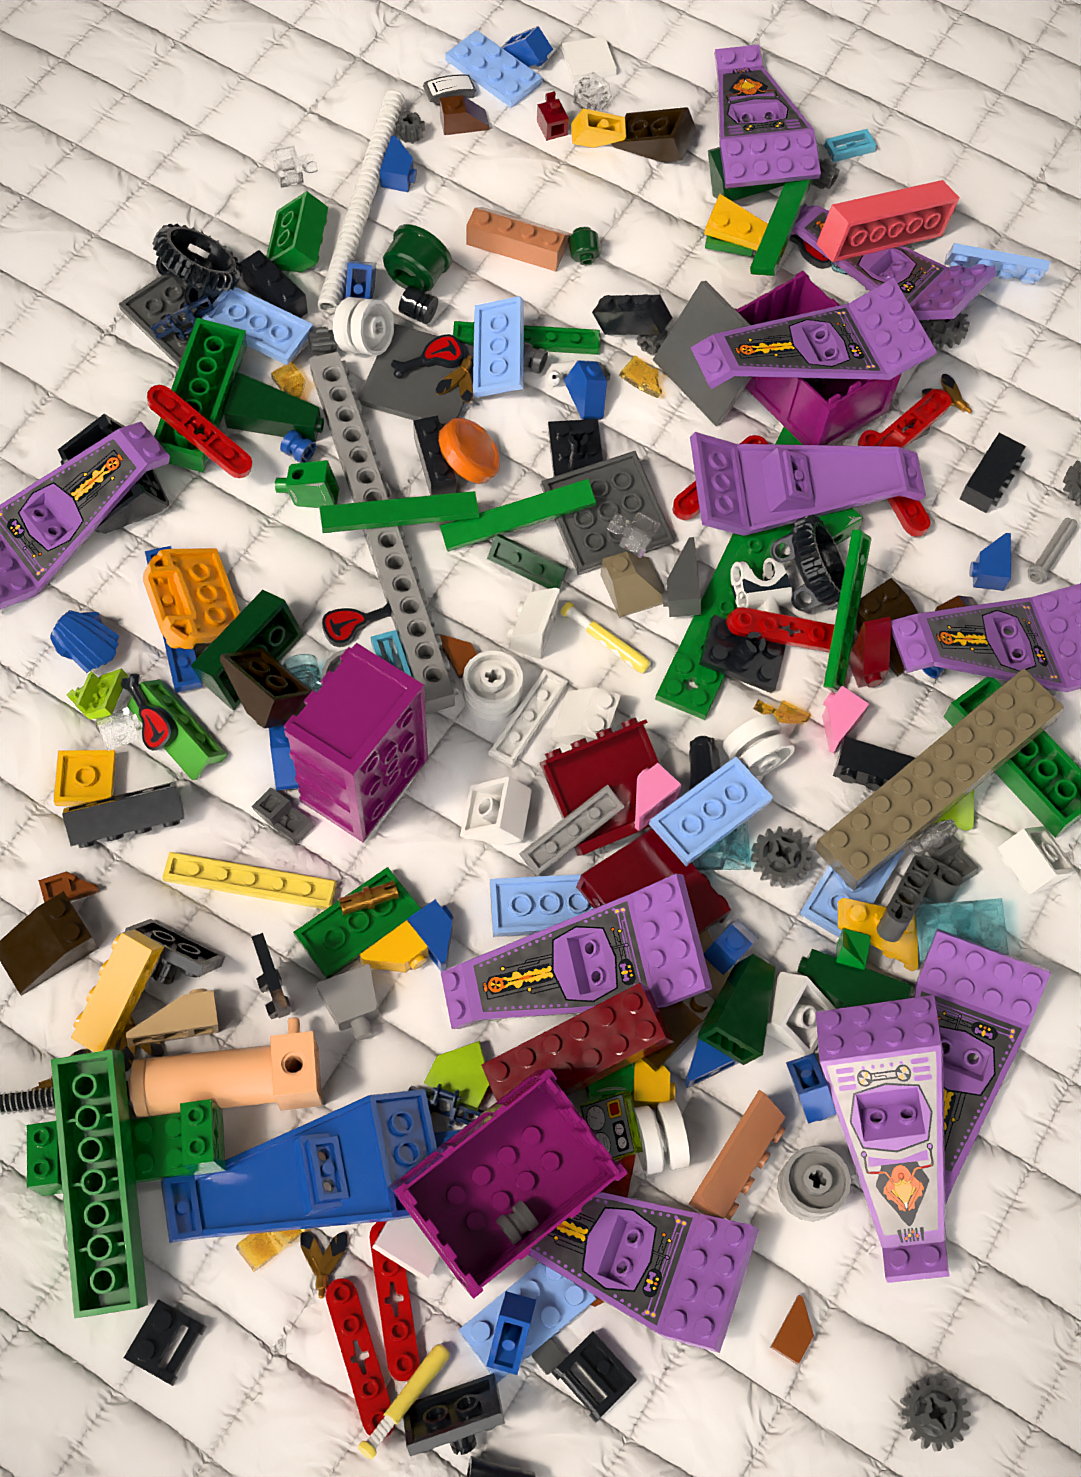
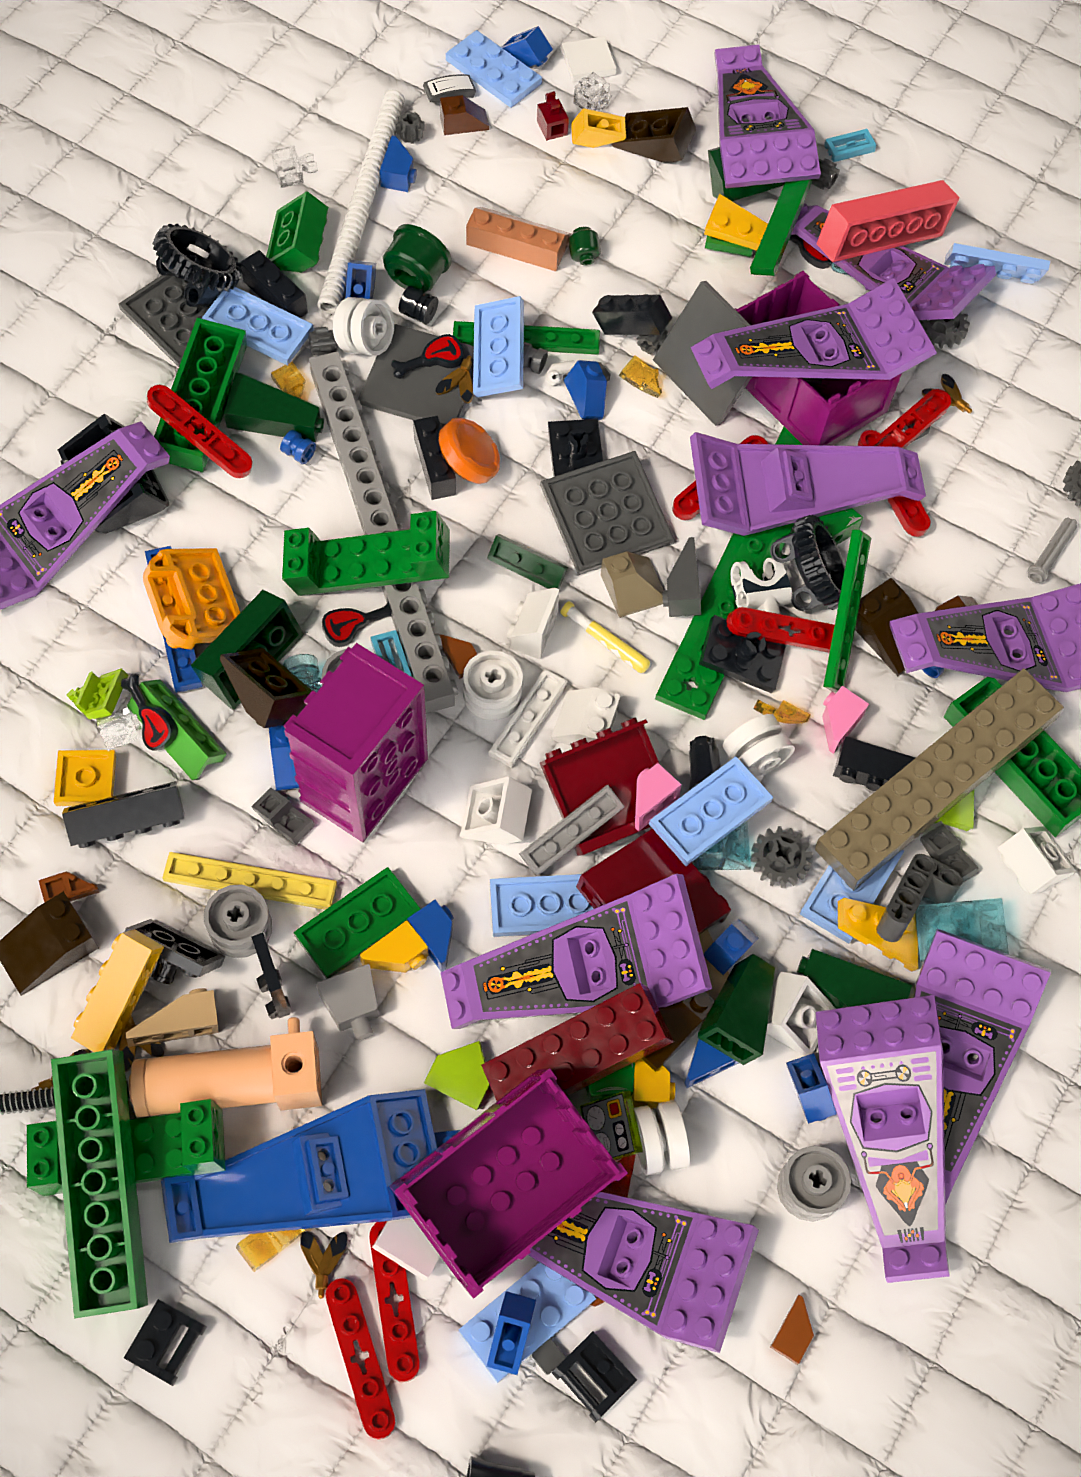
blue hair [50,610,119,673] -> none
dark blue piece [150,295,214,341] -> none
green torso [275,460,340,508] -> none
green tile [319,491,479,533] -> none
pearl gold pin [338,880,399,916] -> none
light yellow piece [358,1344,450,1460] -> none
black plate [403,1373,505,1457] -> none
dark blue piece [408,1083,484,1128] -> none
green tile [439,479,596,552] -> none
dark grey wheel [495,1200,540,1246] -> none
clear brick [607,511,661,558] -> none
nougat slope [689,1090,786,1220] -> none
green slope [836,928,870,970] -> none
dark red slope [849,616,891,688] -> none
dark grey gear [898,1377,971,1452] -> none
clear axle [910,819,958,856] -> none
black brick [960,432,1026,513] -> none
blue slope [969,533,1011,591] -> none
none -> light grey wheel [204,885,272,958]
none -> green plate [282,511,450,596]

